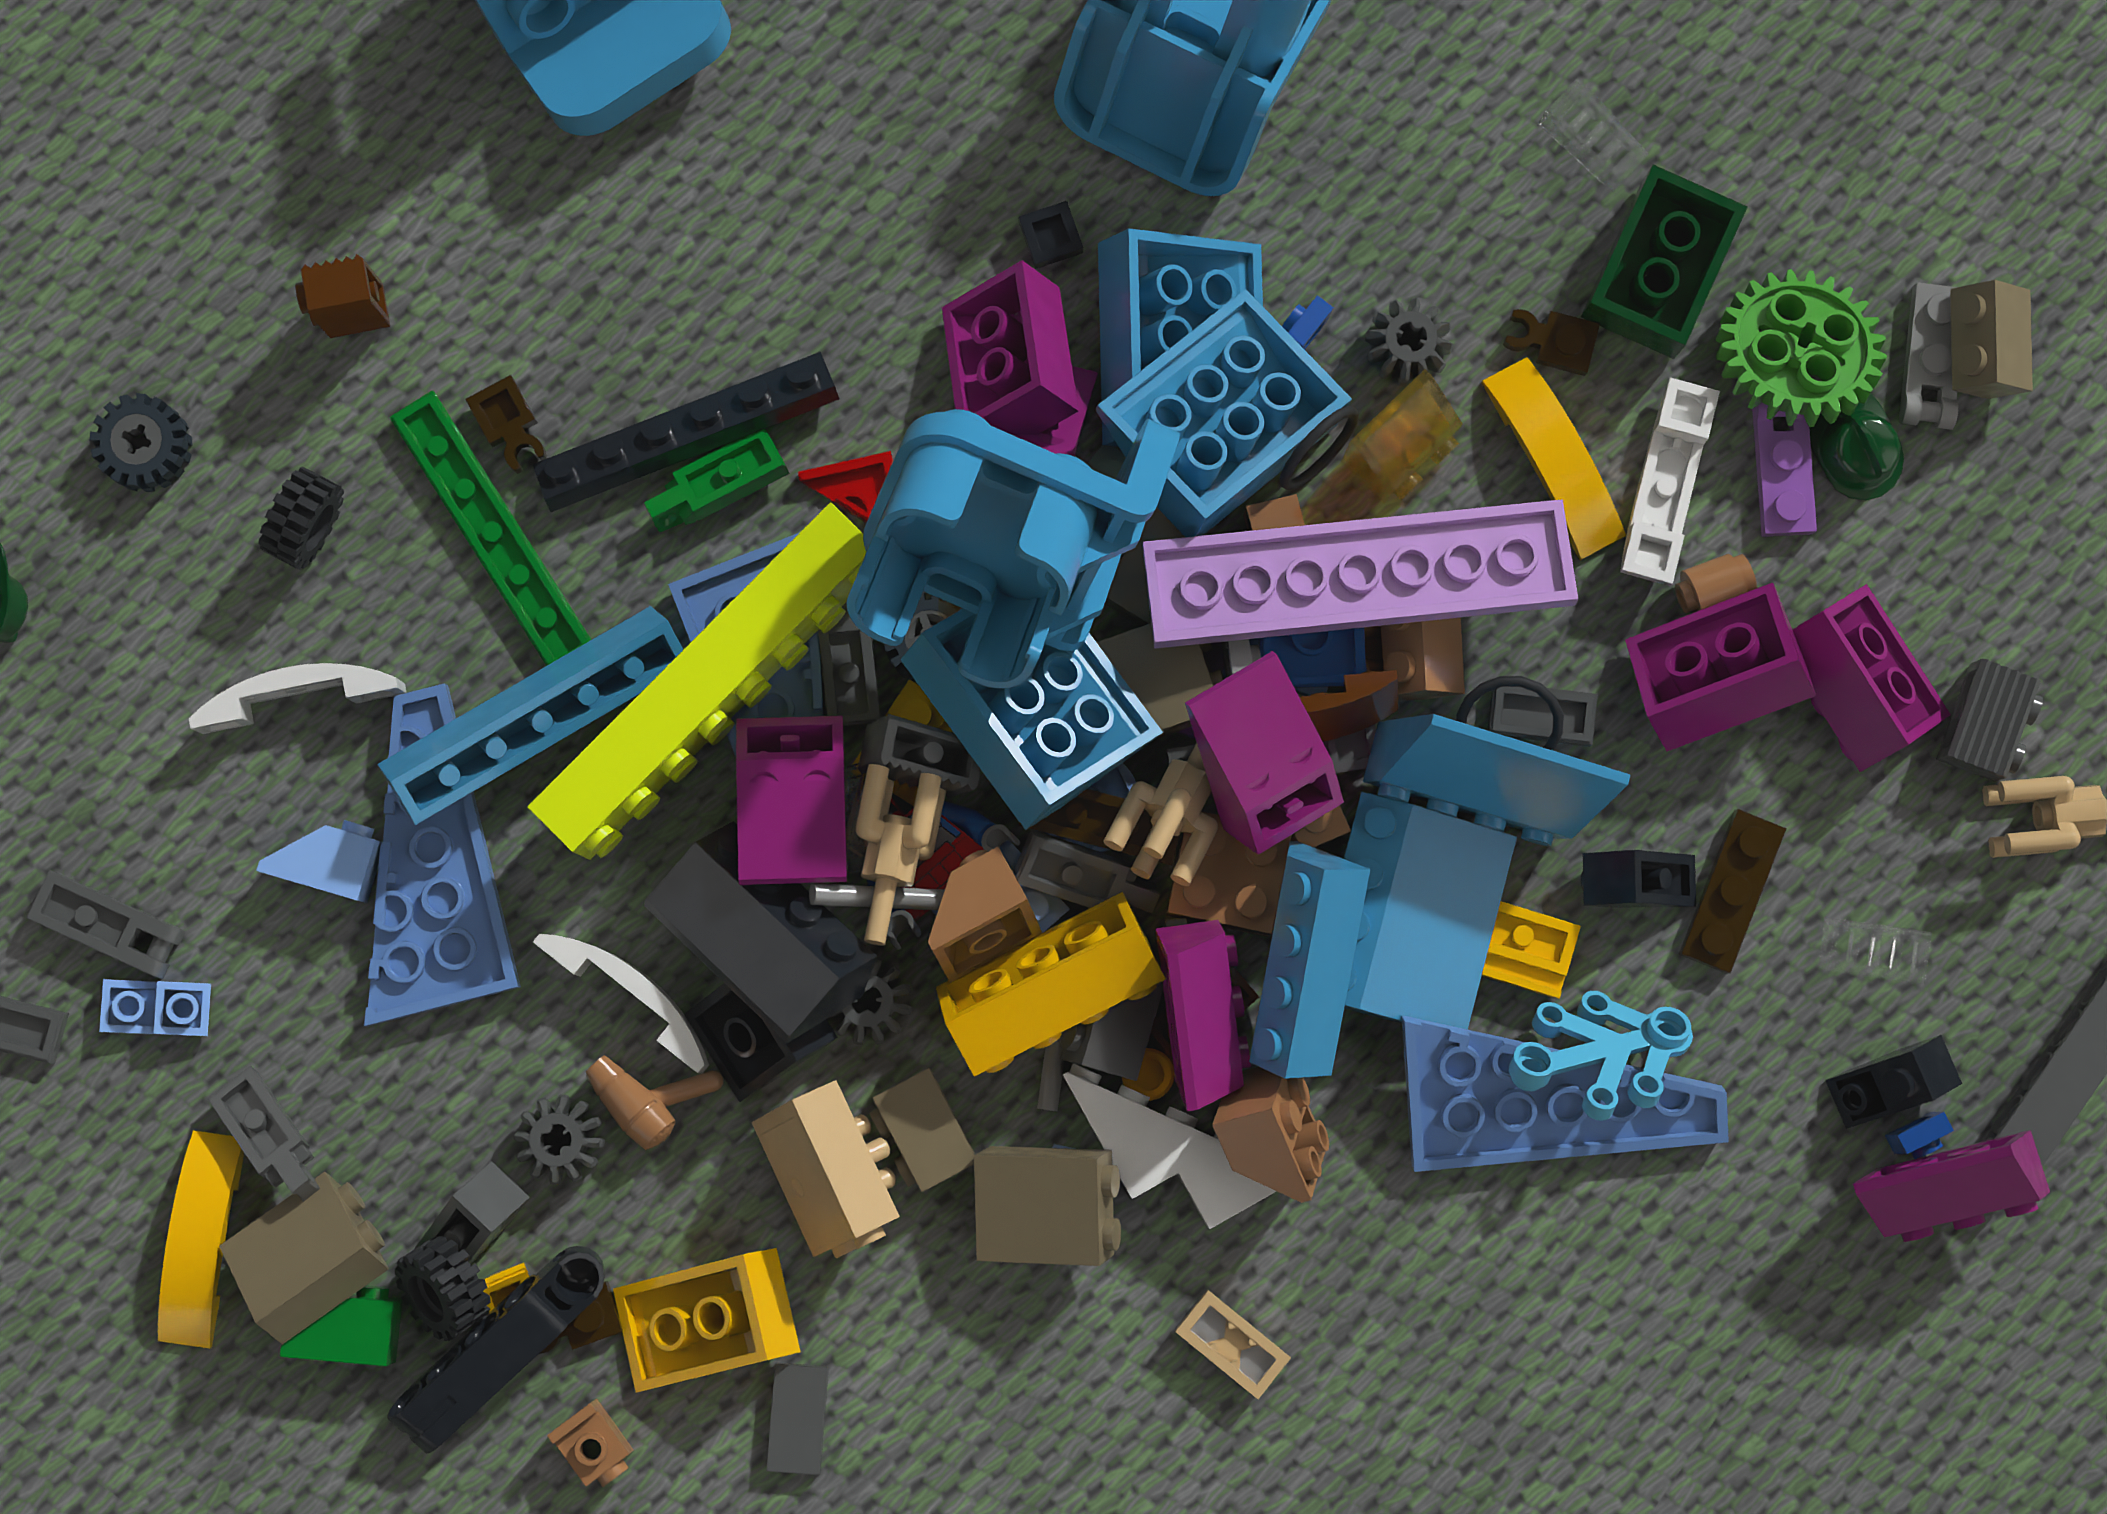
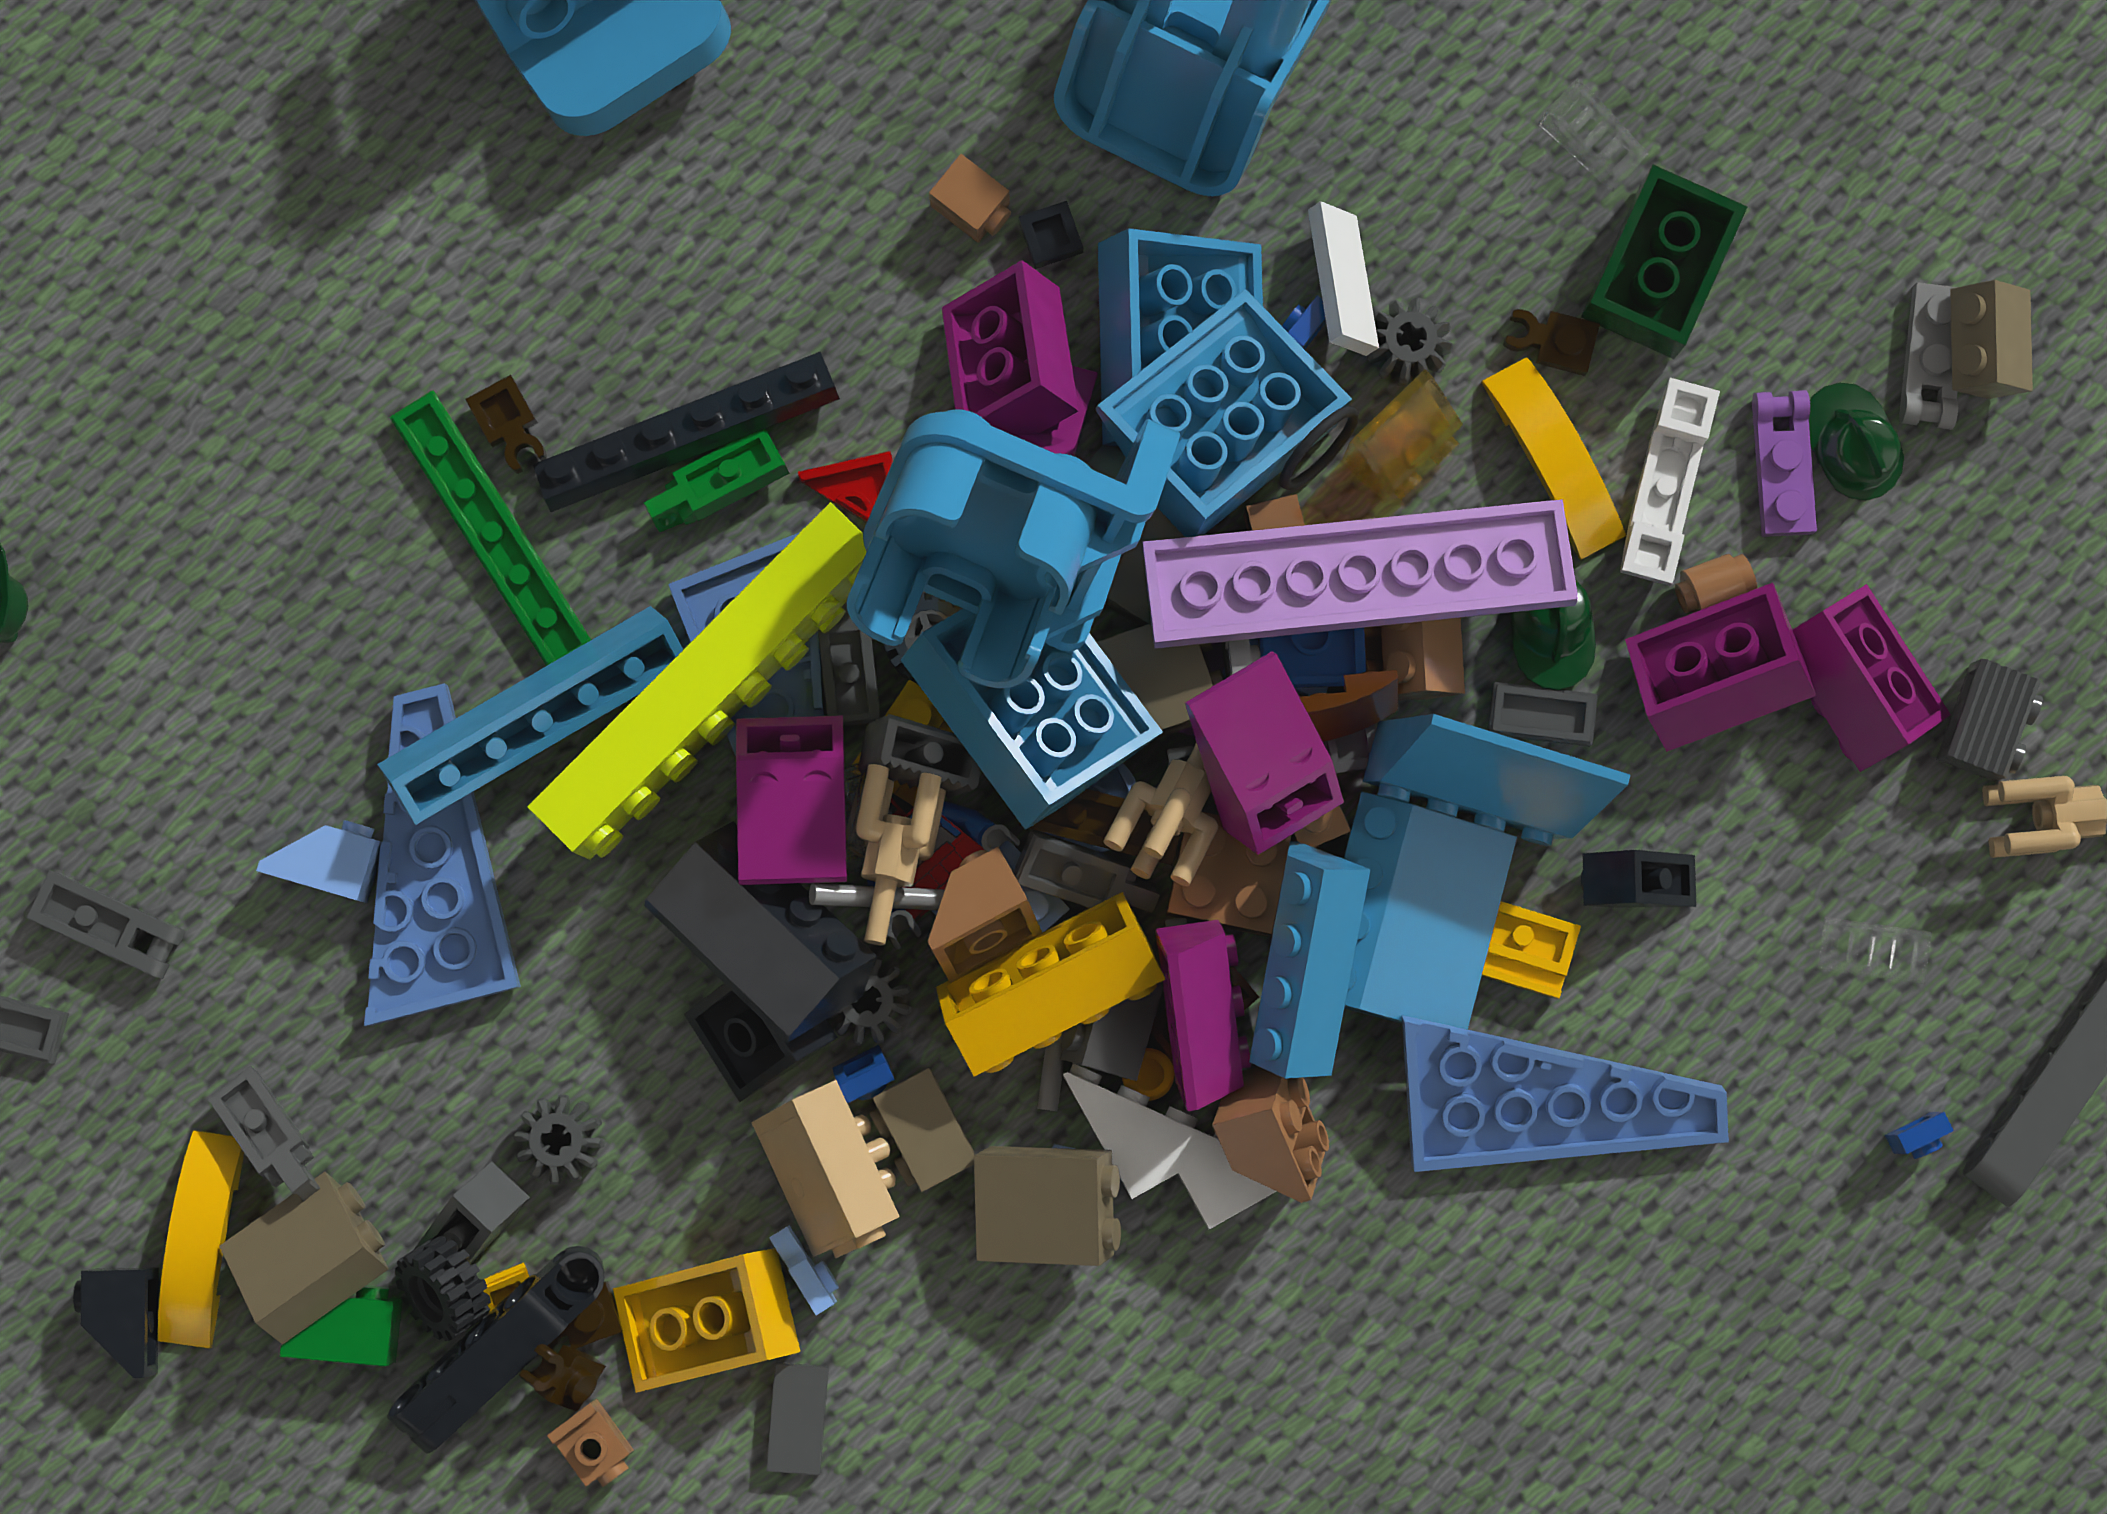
black wheel [89,393,193,492] -> none
light blue slope [99,979,211,1036] -> none
white slope [189,663,407,734] -> none
black tyre [258,467,344,570] -> none
reddish brown brick [295,254,390,338] -> none
white slope [533,934,709,1074] -> none
medium nougat piece [586,1055,723,1150] -> none
tan piece [1174,1289,1291,1399] -> none
black piece [1456,676,1564,751] -> none
medium azure plant [1509,991,1693,1121] -> none
dark brown plate [1679,809,1787,974] -> none
bright green gear [1715,269,1887,427] -> none
black slope [1825,1035,1962,1129] -> none
magenta slope [1853,1130,2050,1242] -> none
none -> black slope [73,1267,159,1378]
none -> dark brown plate [519,1344,606,1412]
none -> light blue plate [769,1225,839,1315]
none -> blue plate [832,1045,895,1103]
none -> medium nougat brick [929,154,1011,243]
none -> white tile [1308,201,1379,356]
none -> dark green piece [1510,579,1596,690]

